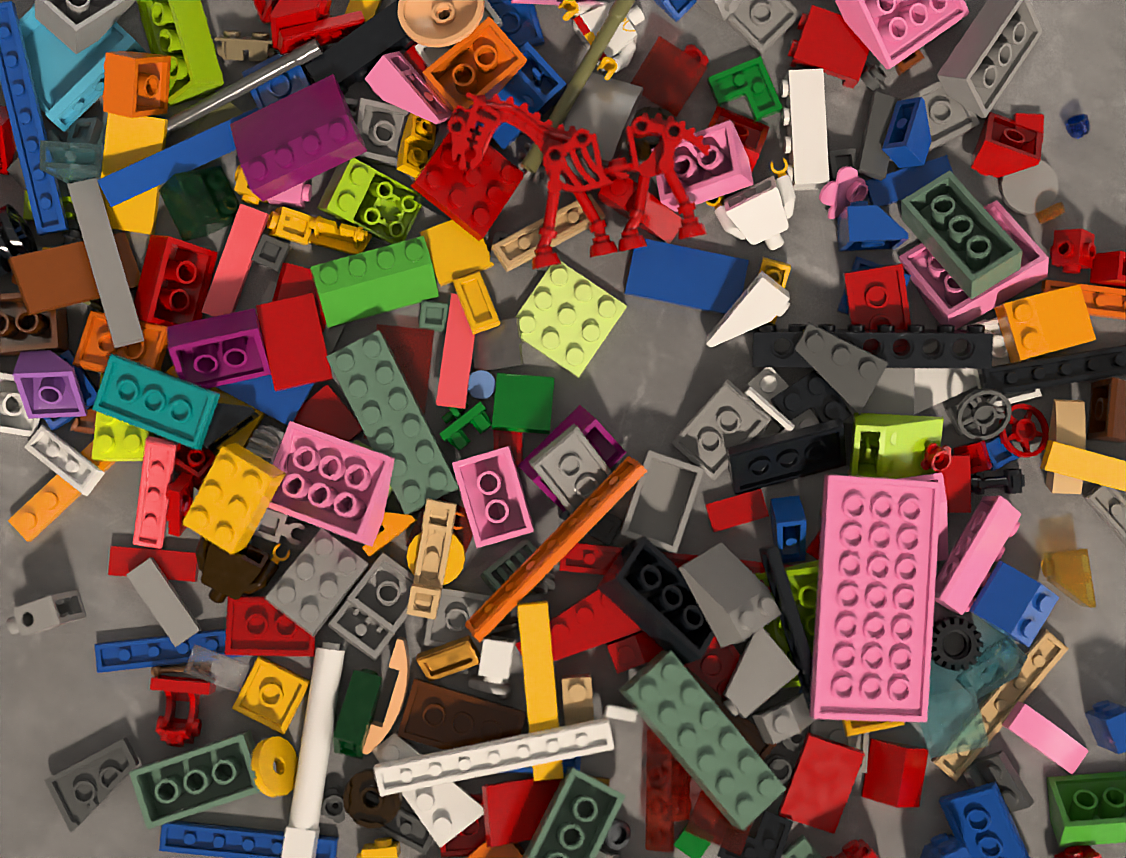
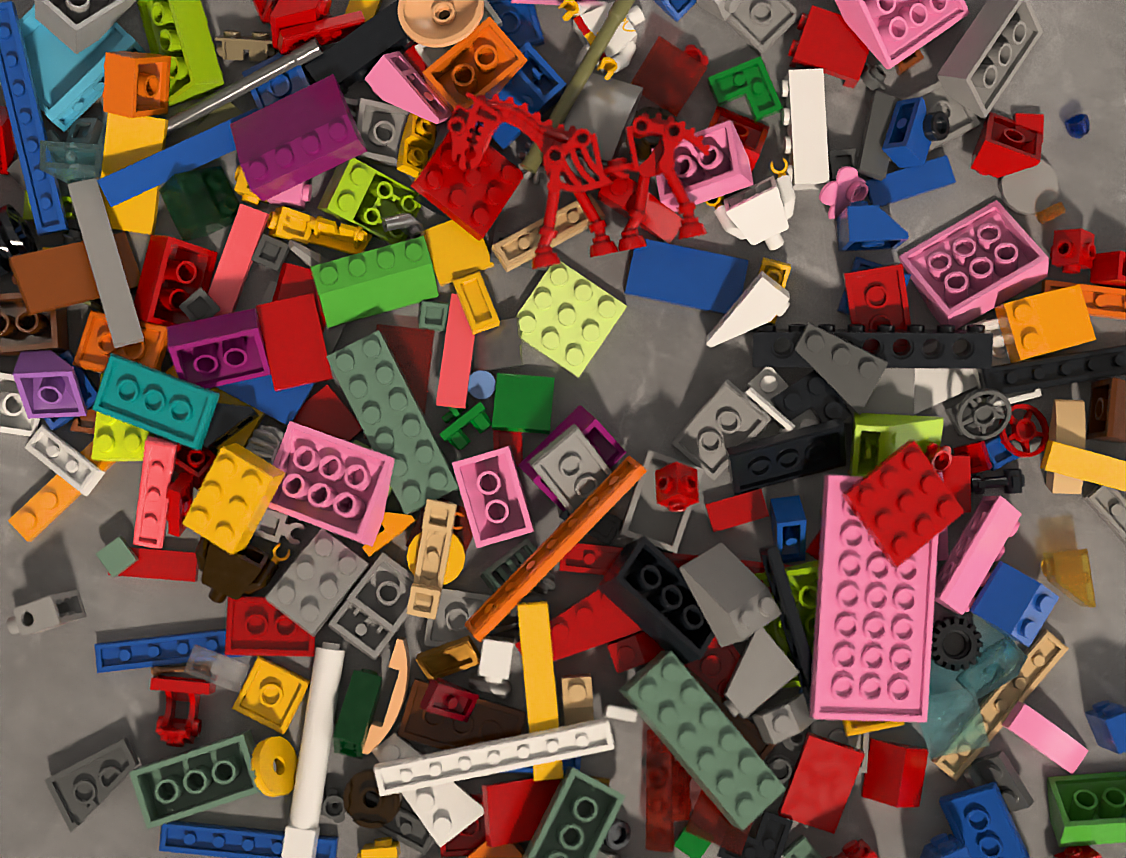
light grey tile [126,557,202,647] -> none
sand green brick [901,170,1022,299] -> none
none -> sand green tile [96,536,139,578]
none -> dark grey plate [178,287,221,321]
none -> light grey bar [288,239,332,267]
none -> flat silver arm [382,213,425,239]
none -> dark red slope [419,677,479,722]
none -> red brick [655,461,699,512]
none -> red plate [841,440,964,567]
none -> black tile [923,111,950,142]

